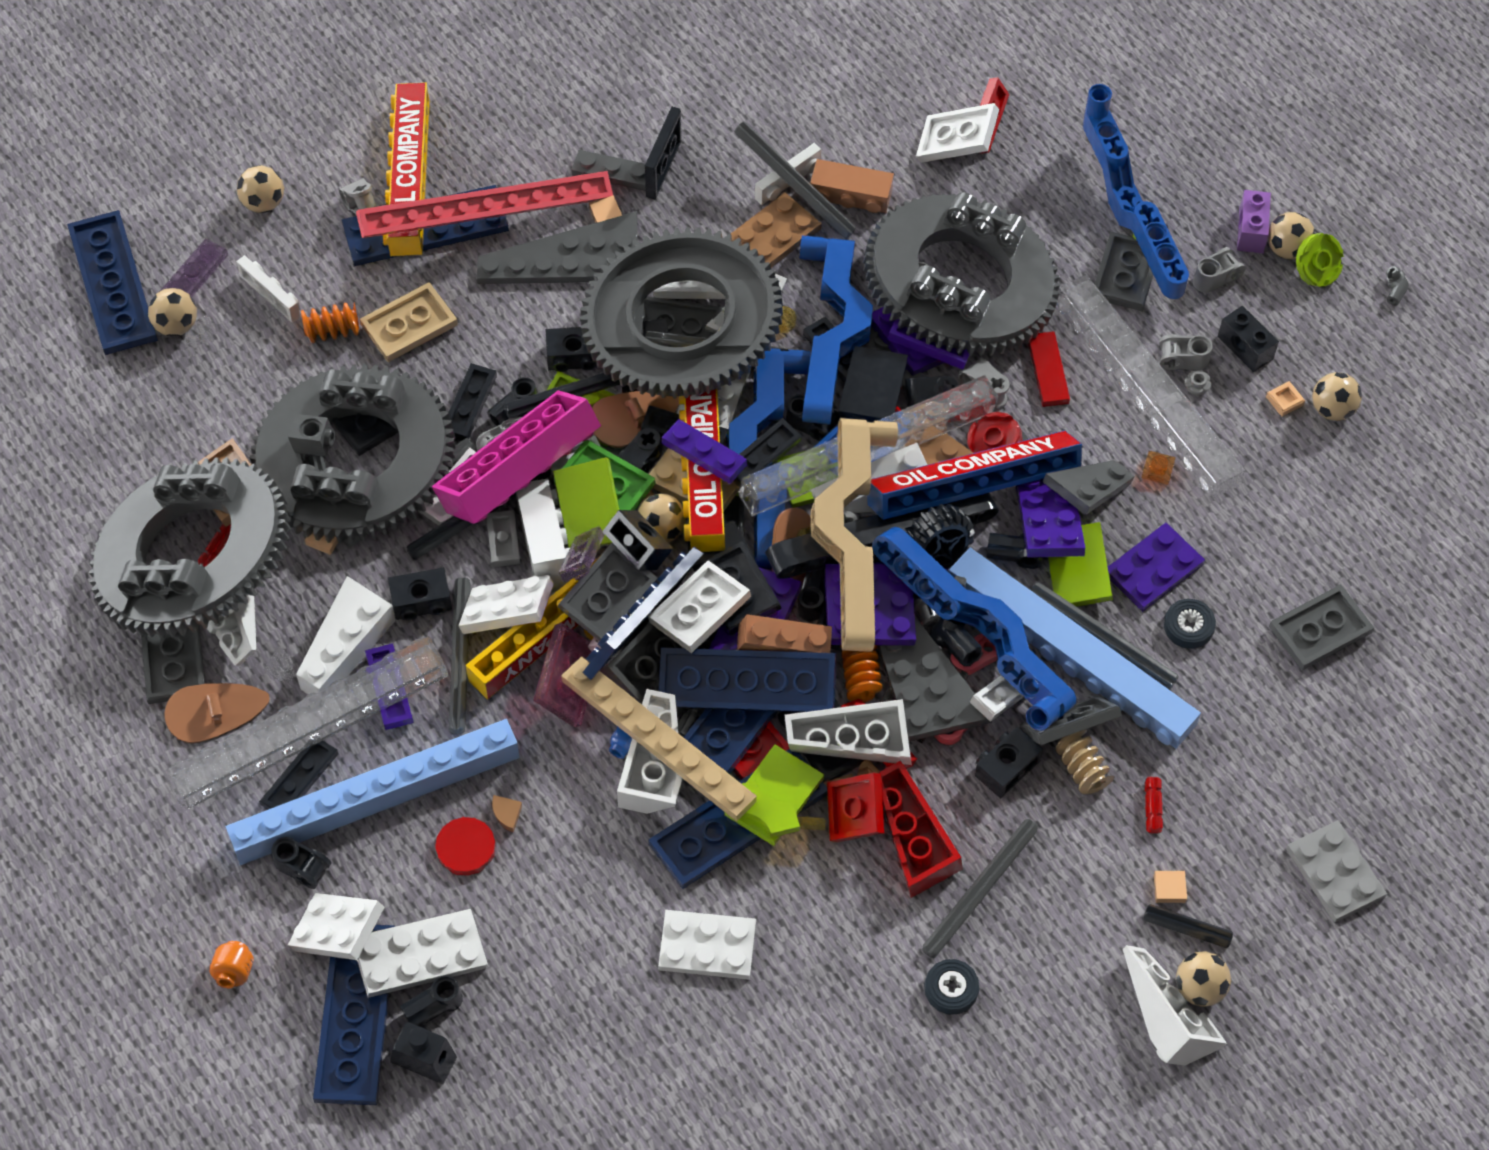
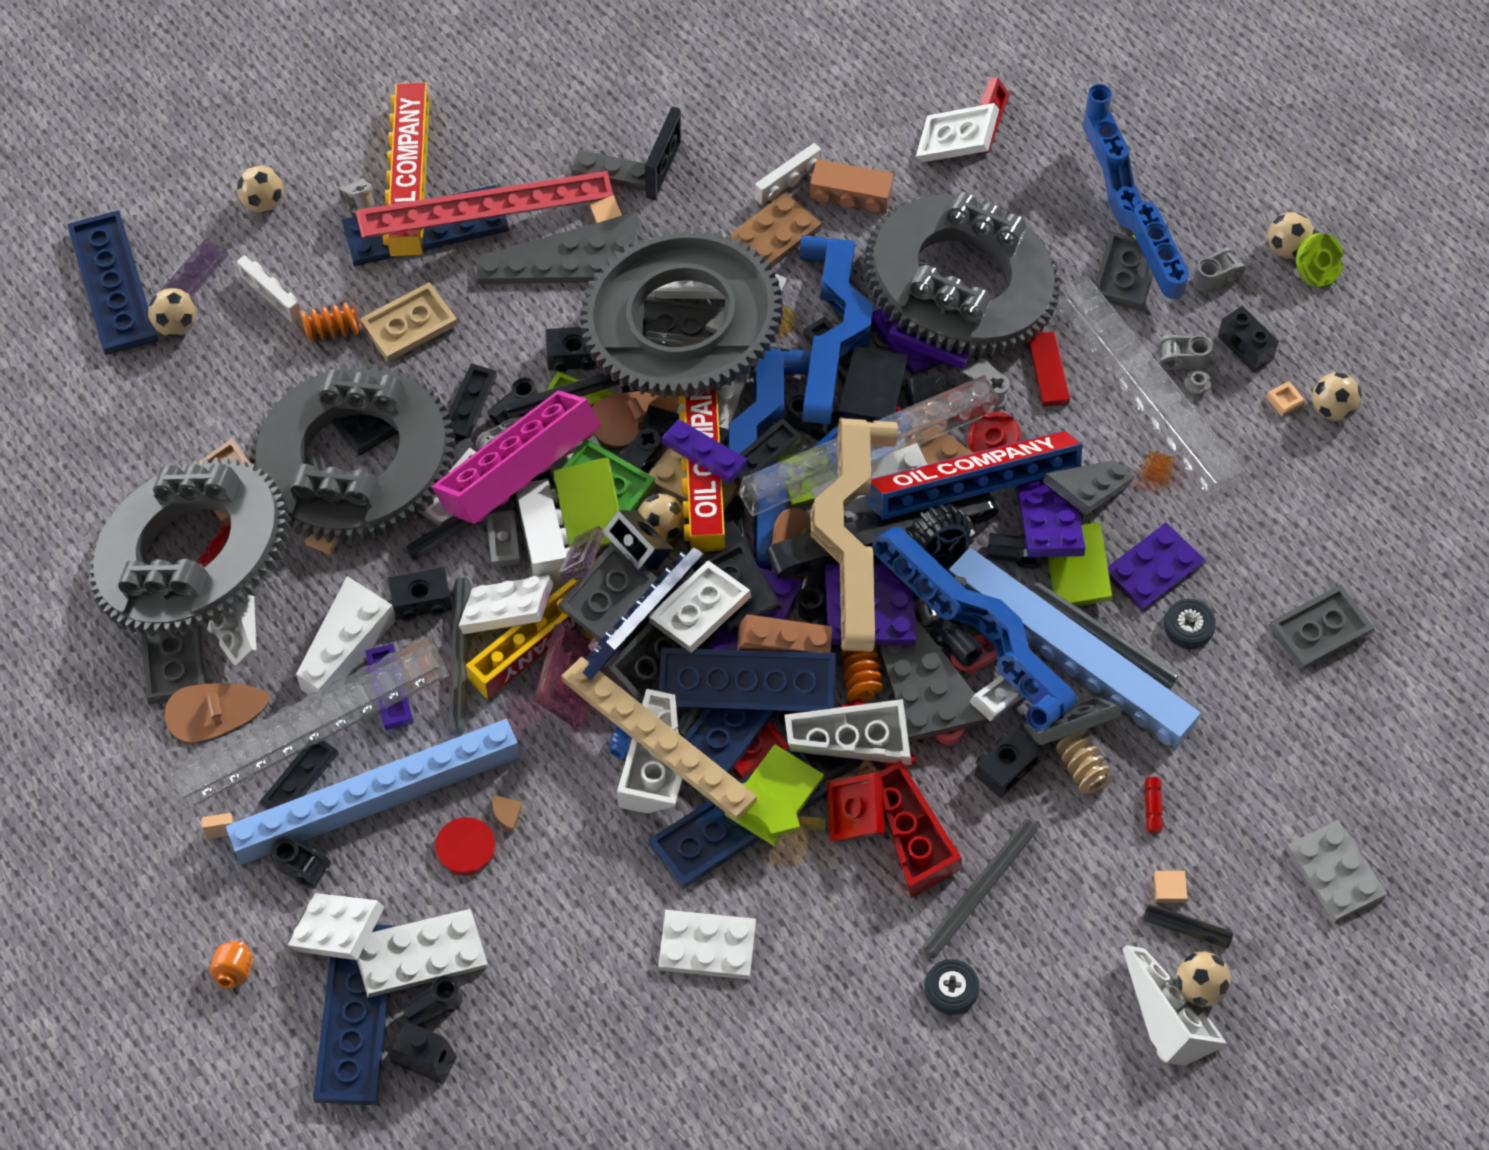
dark grey brick [288,414,335,456] -> none
dark grey axle [734,121,856,238] -> none
medium lavender brick [1237,190,1271,253] -> none
dark grey arm [1386,266,1409,306] -> none
none -> light nougat tile [201,813,235,839]

